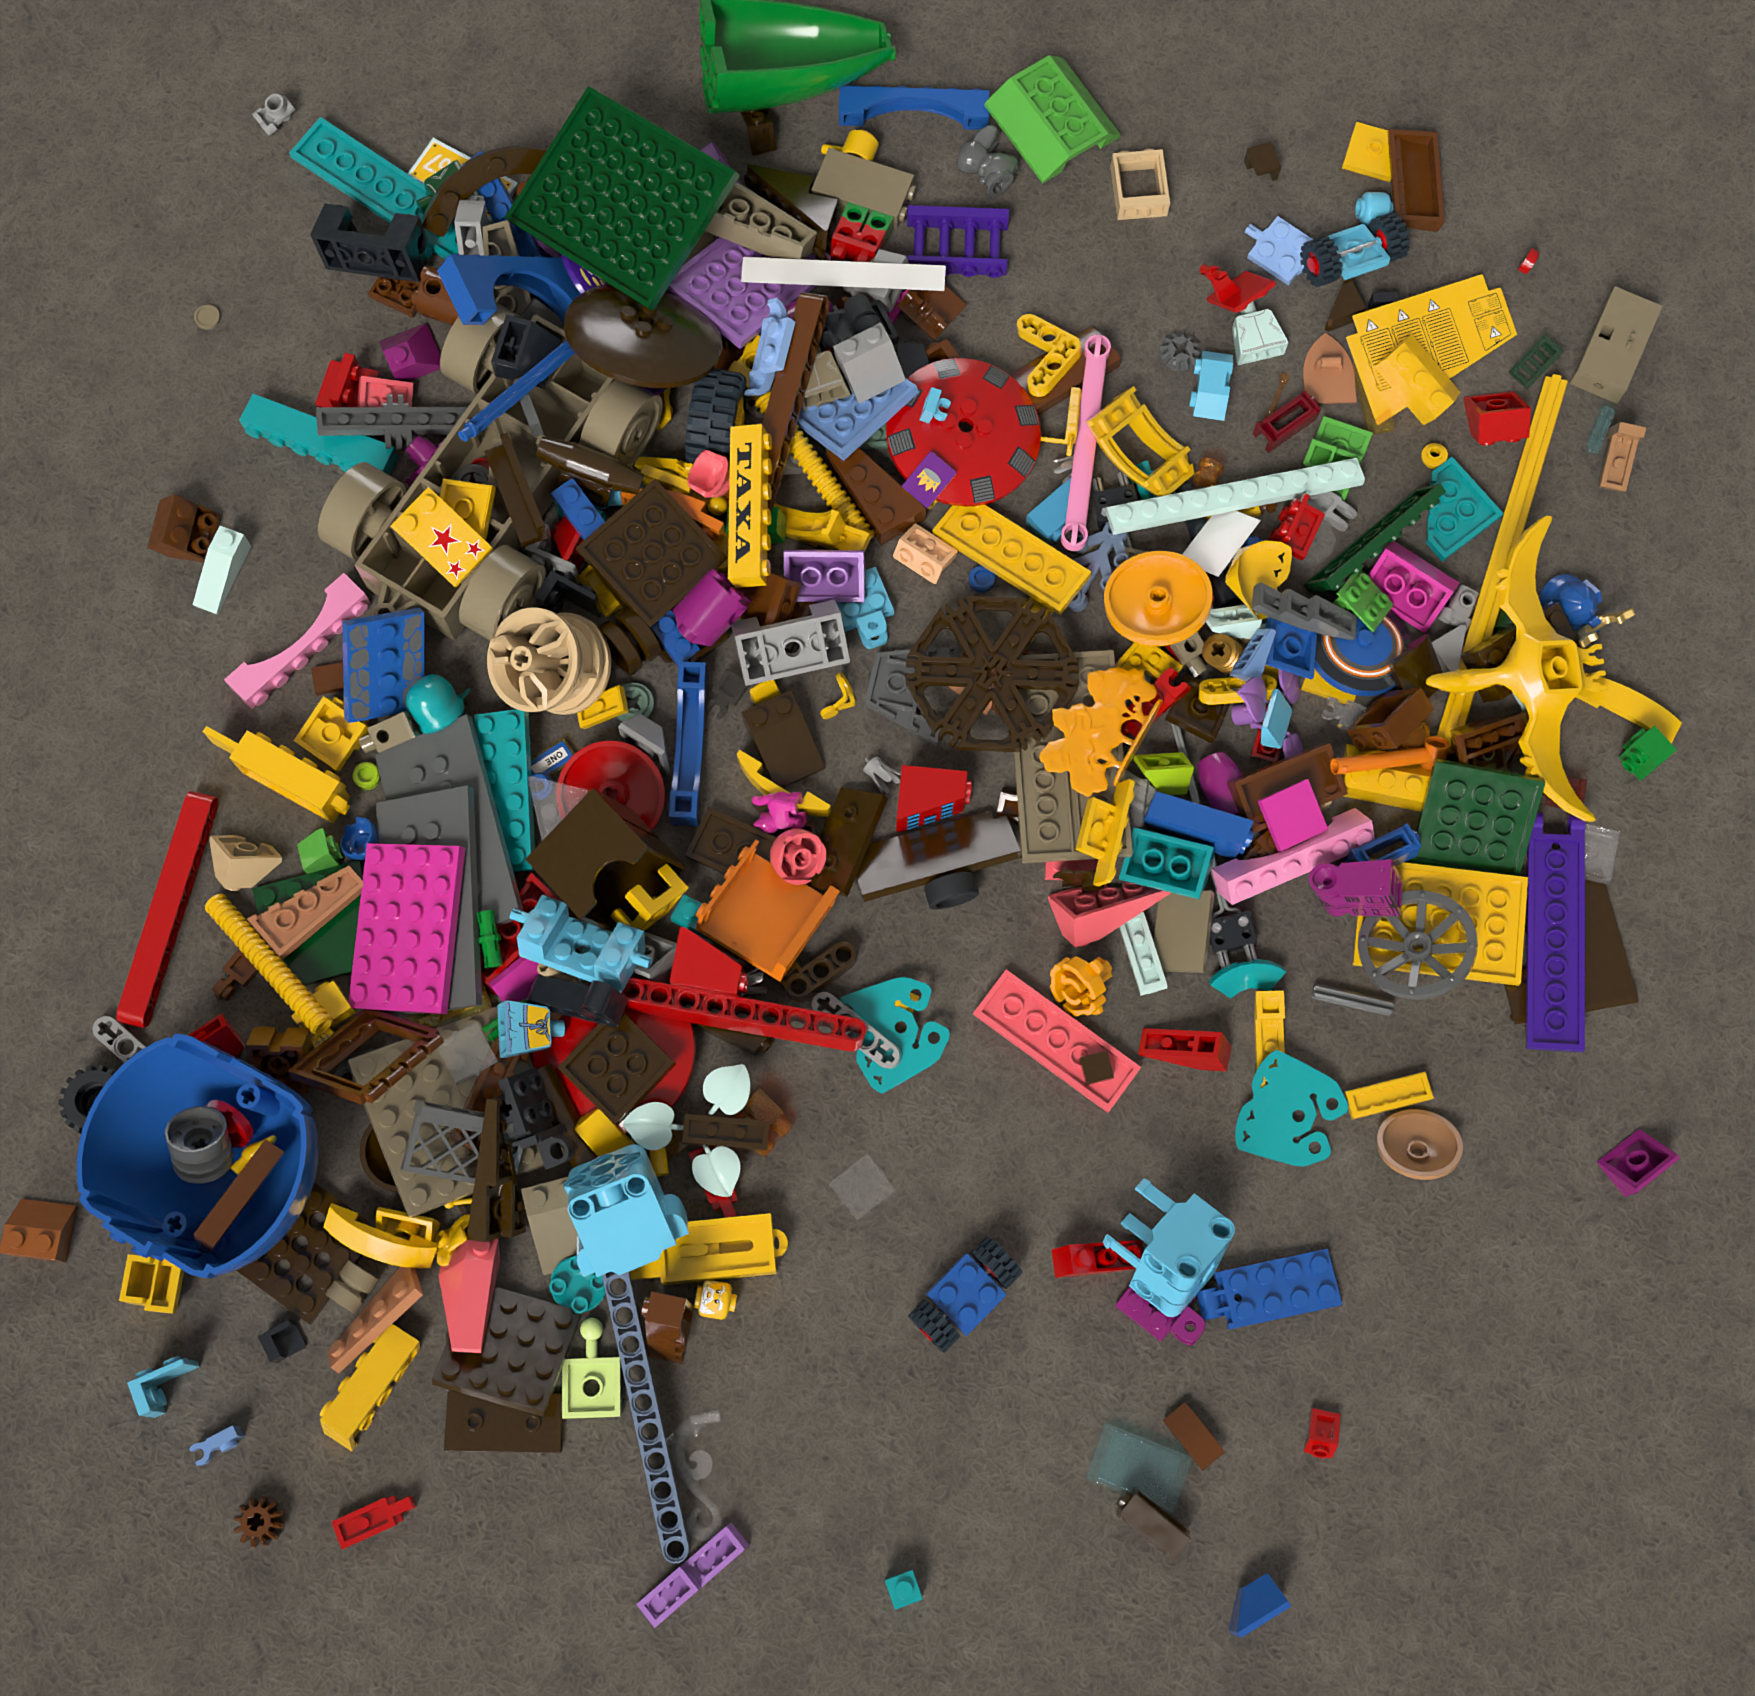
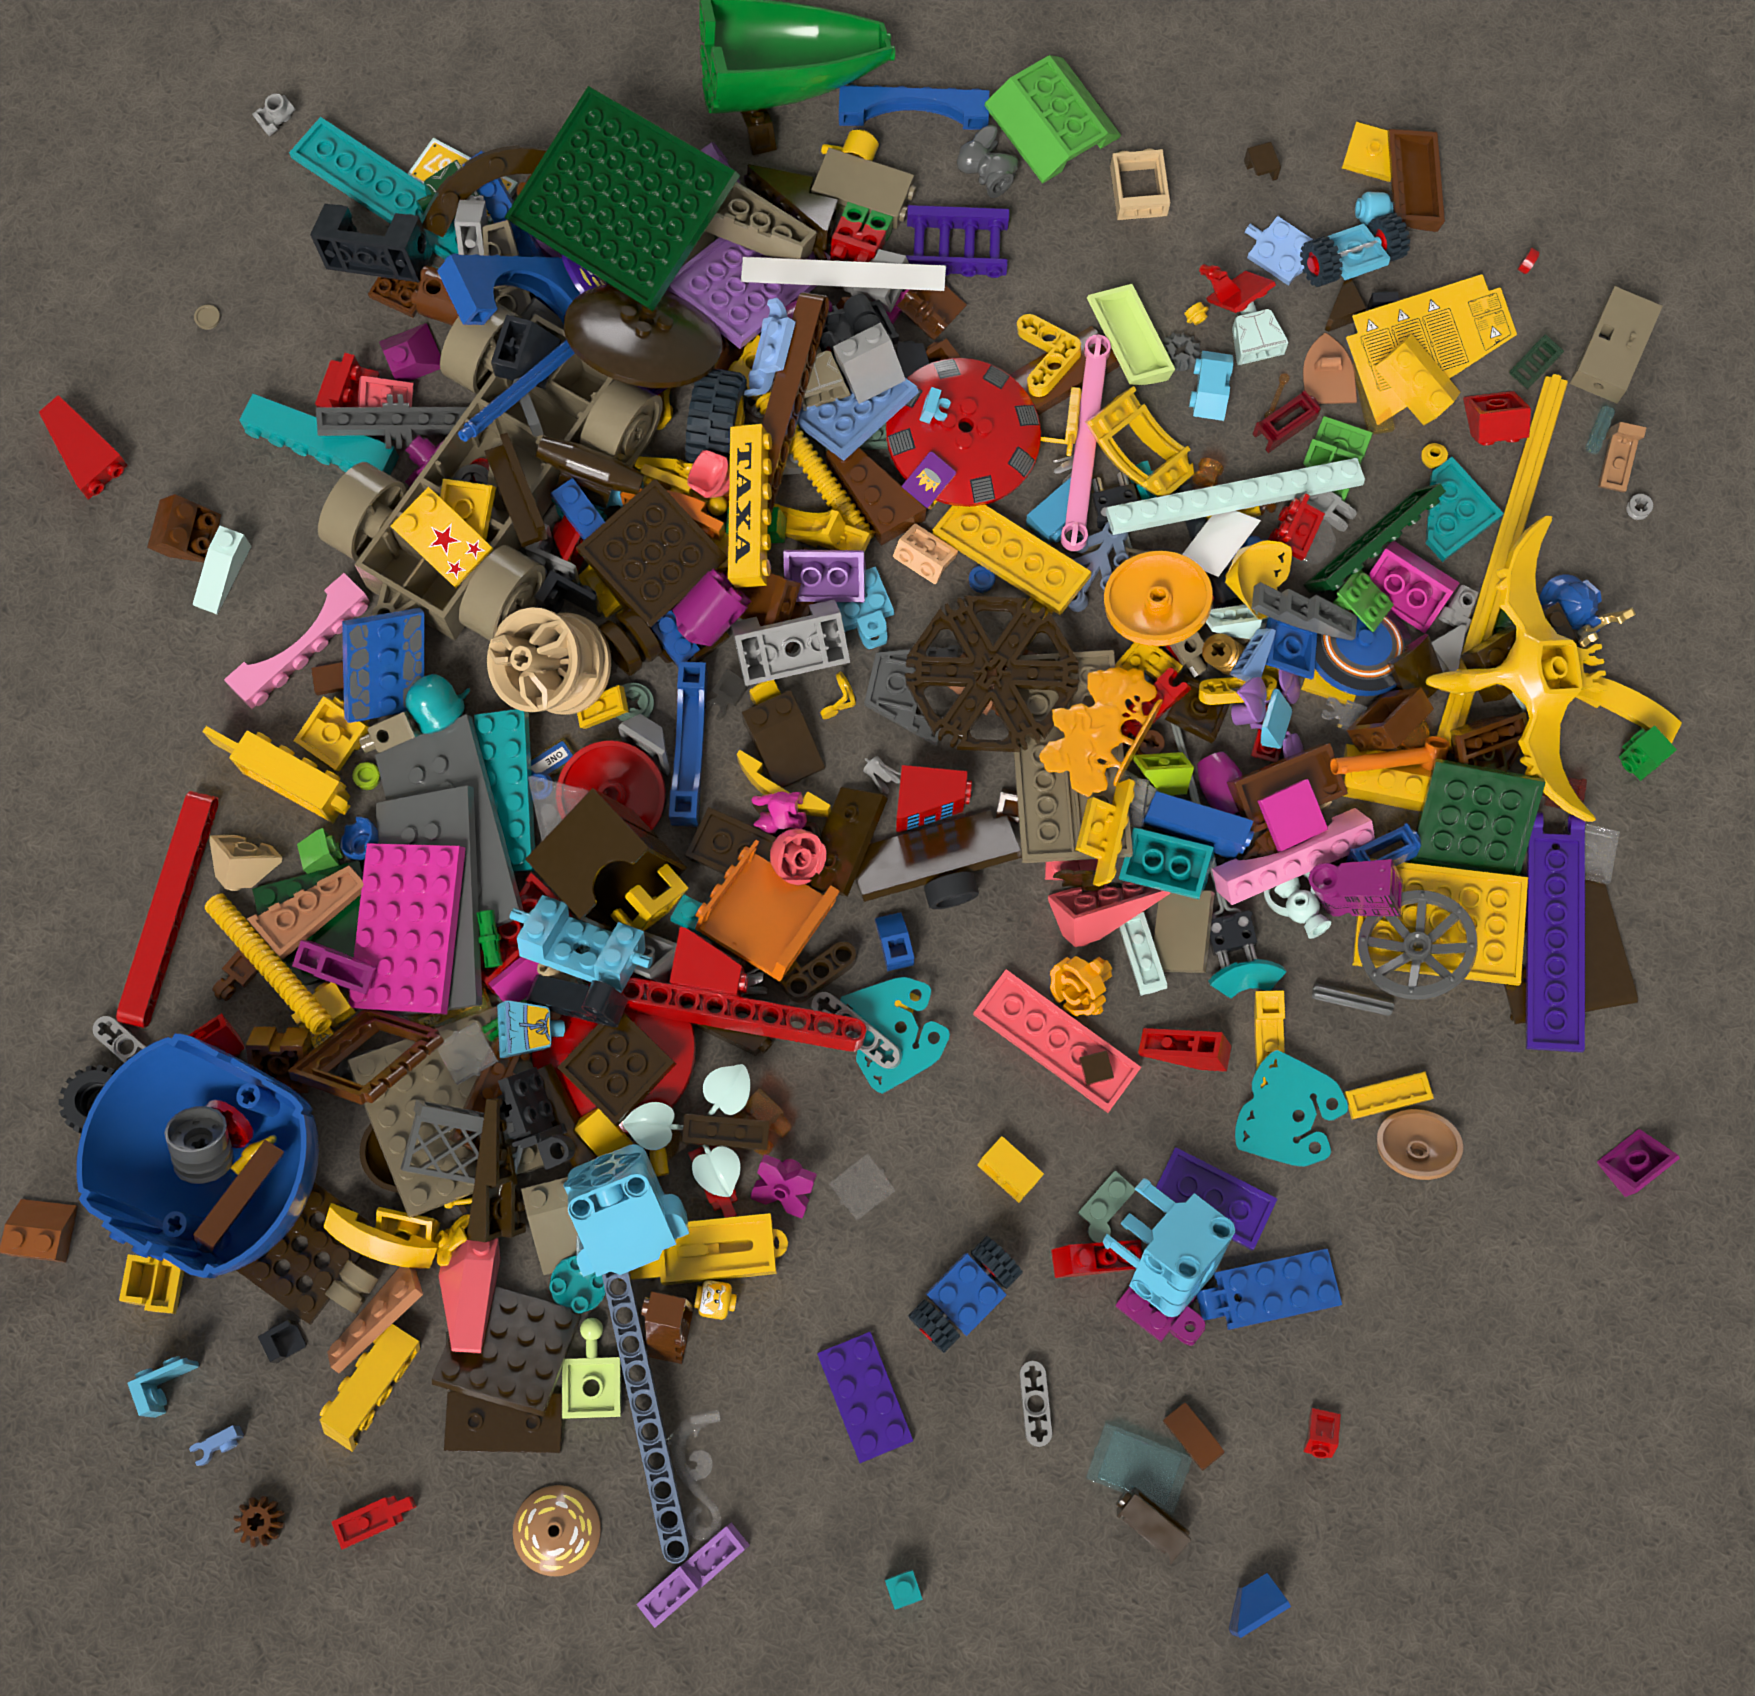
none -> red slope [39,395,128,500]
none -> magenta slope [292,940,376,995]
none -> medium nougat dish [513,1485,601,1576]
none -> magenta plant [751,1155,817,1218]
none -> dark purple plate [817,1332,913,1463]
none -> blue slope [875,912,914,972]
none -> yellow hinge [977,1136,1044,1203]
none -> light grey beam [1019,1361,1052,1447]
none -> sand green hinge [1078,1171,1135,1243]
none -> yellowish green slope [1087,284,1175,385]
none -> reddish brown wheel [1136,730,1165,755]
none -> dark purple plate [1156,1147,1277,1250]
none -> yellow plate [1184,302,1209,326]
none -> light aqua piece [1264,872,1331,939]
none -> light grey bush [1626,494,1653,520]

